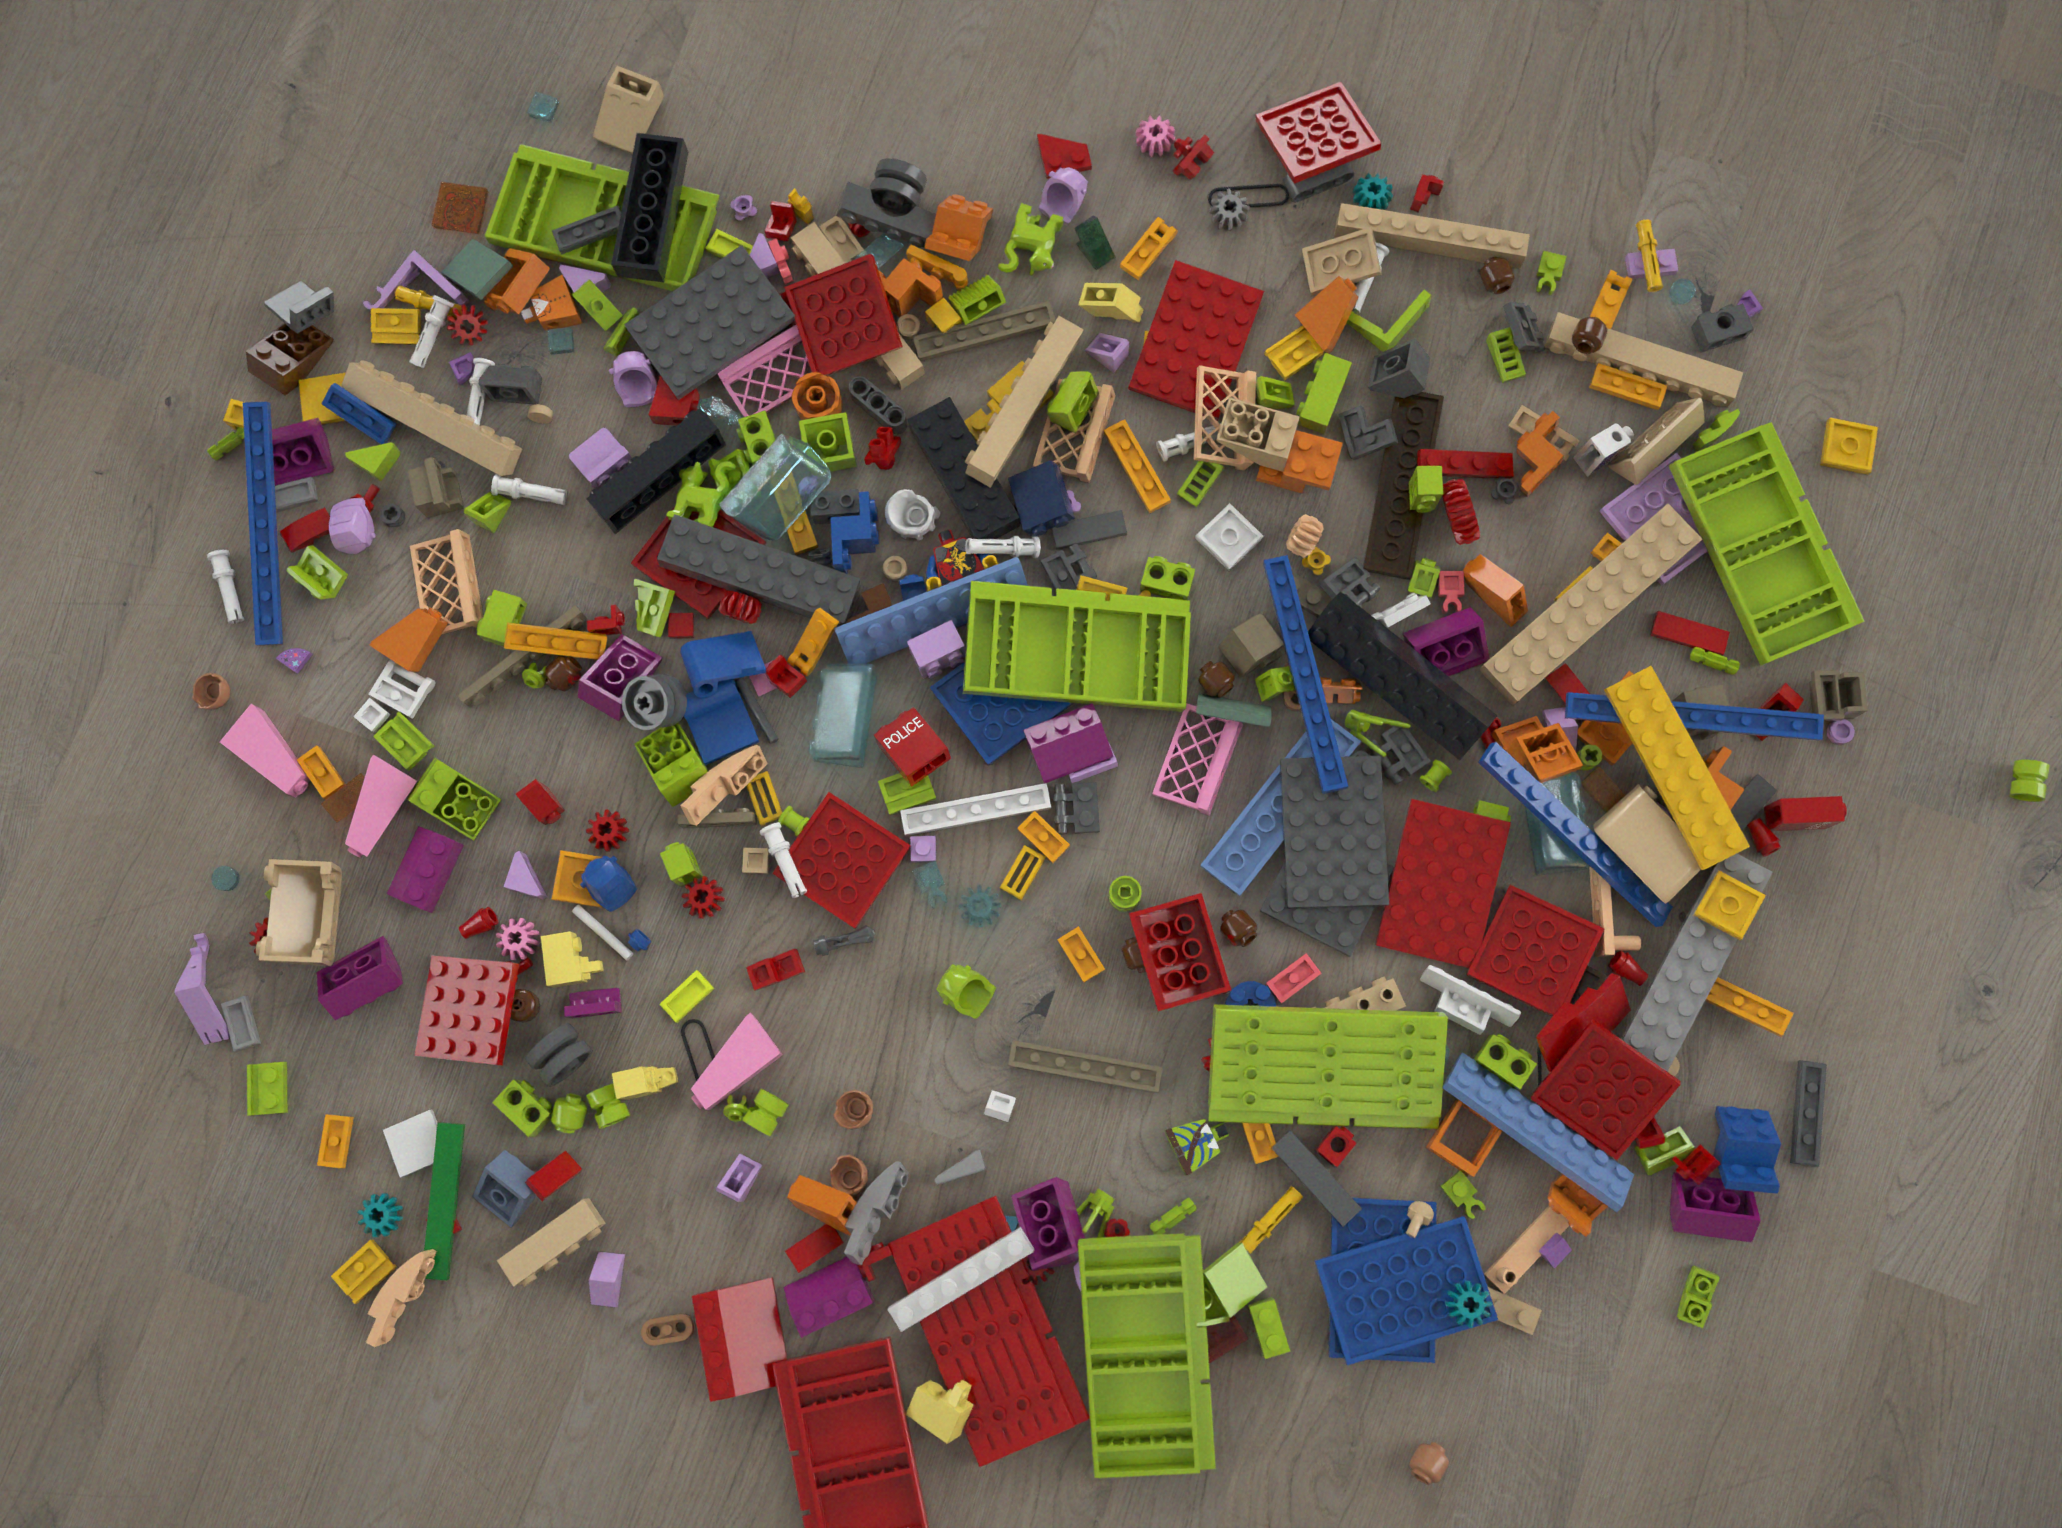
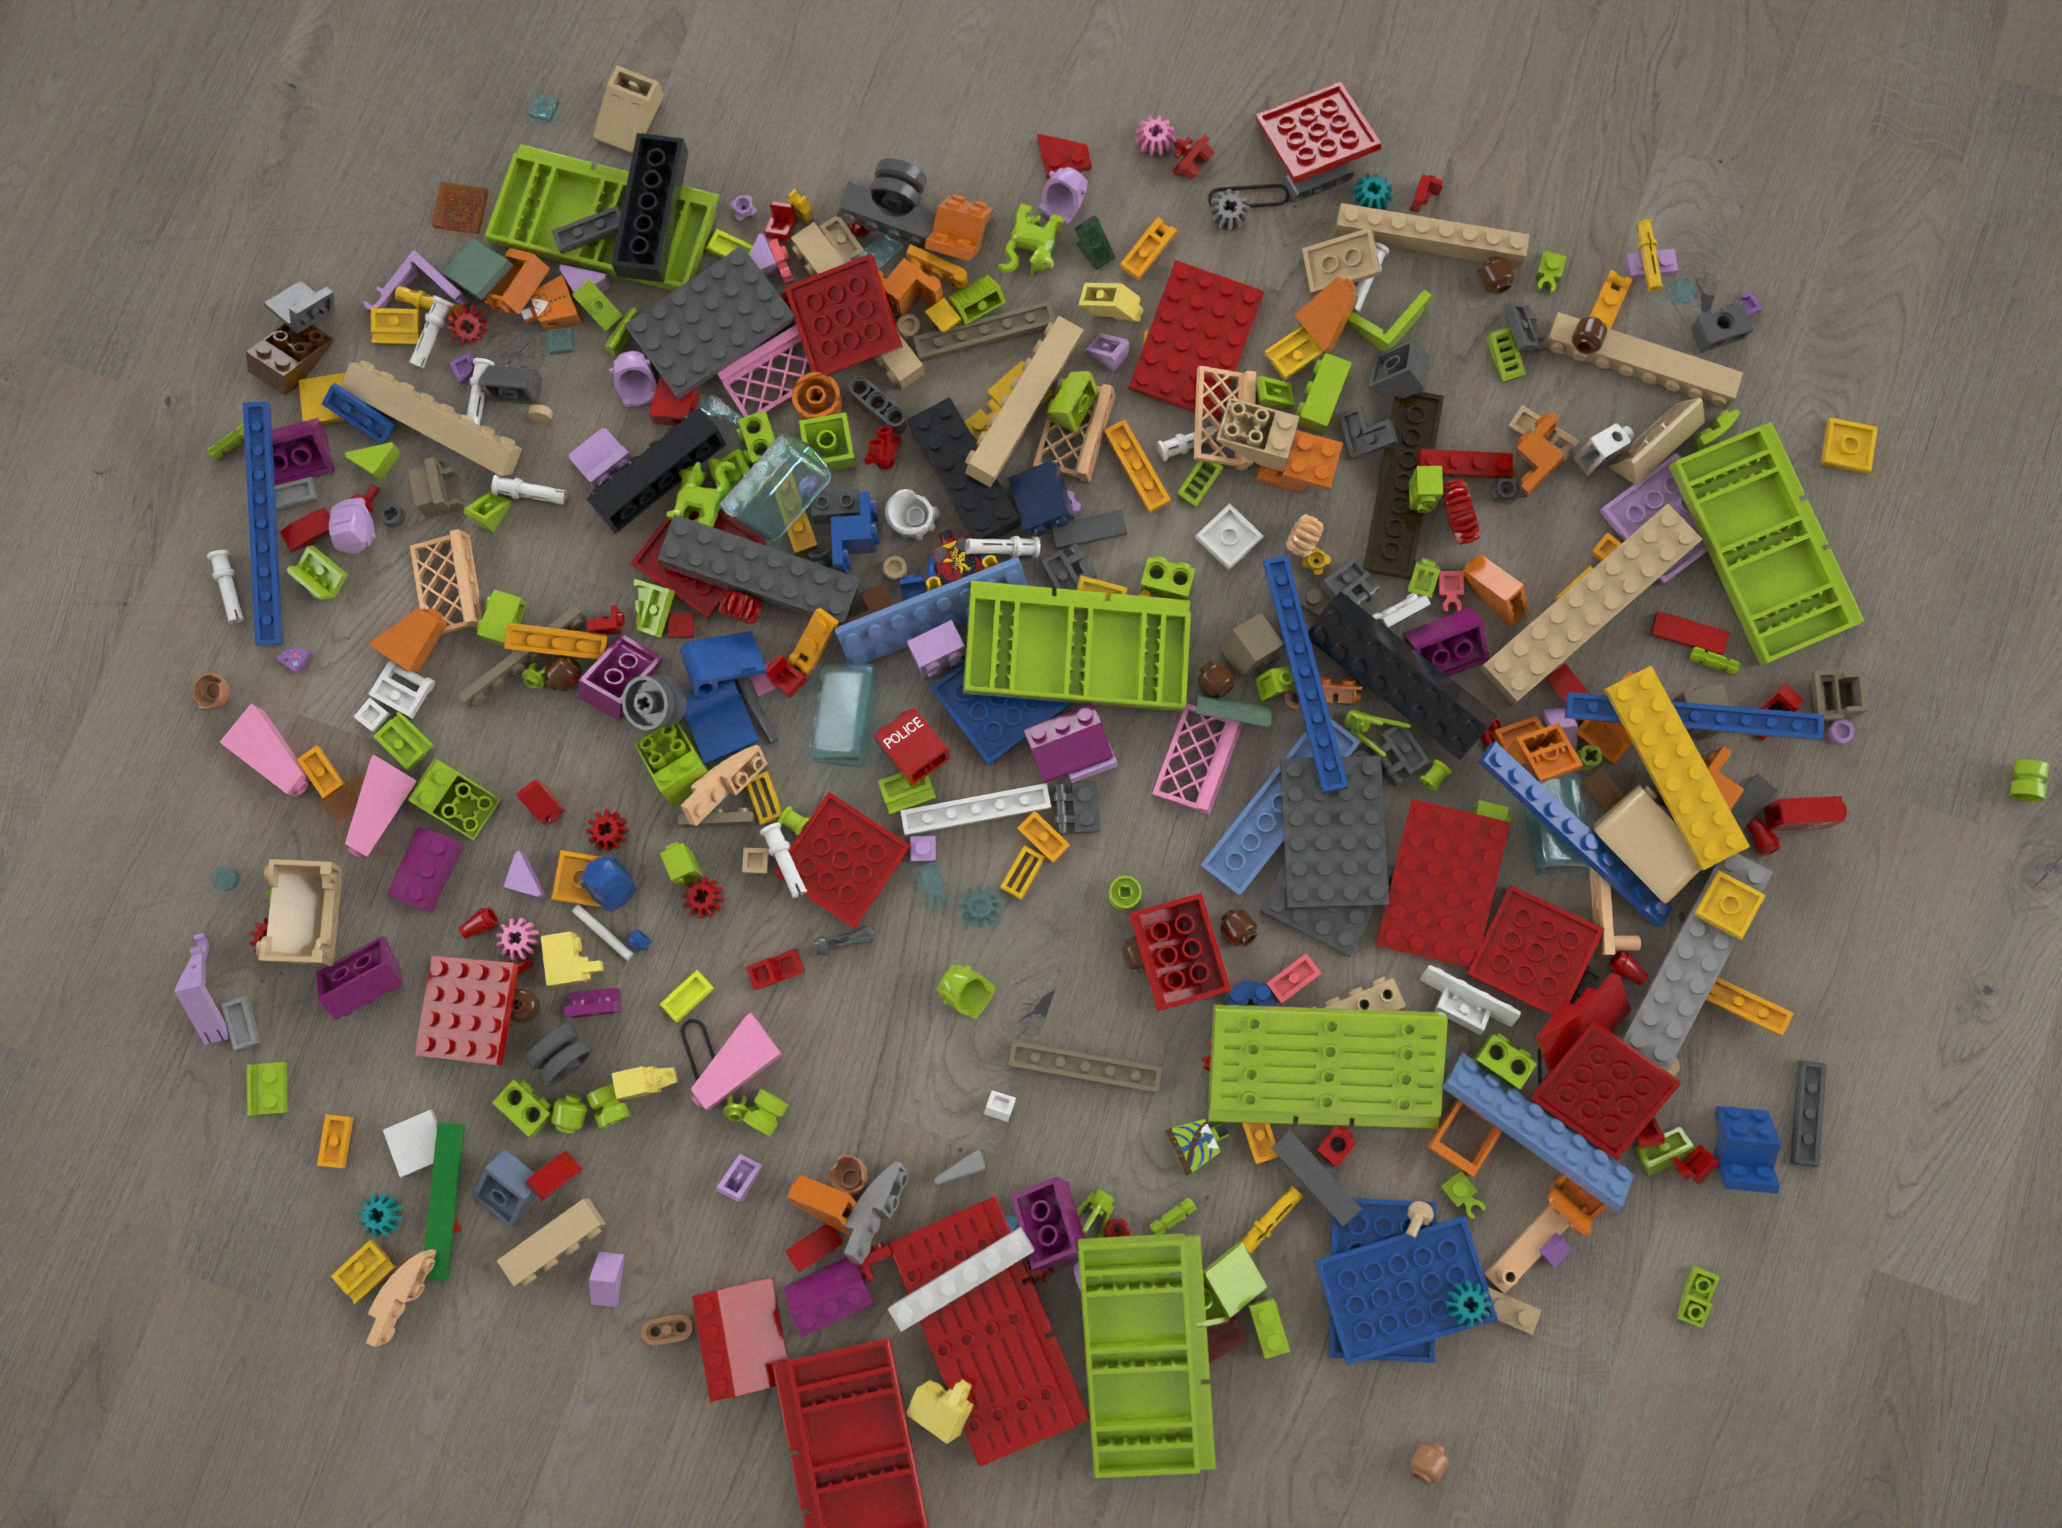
yellow panel [223,399,245,431] -> none
nougat hair [833,1090,873,1130] -> none
light orange plate [1057,926,1105,983] -> none
light orange plate [1589,363,1667,410] -> none
magenta slope [1669,1172,1761,1243] -> none

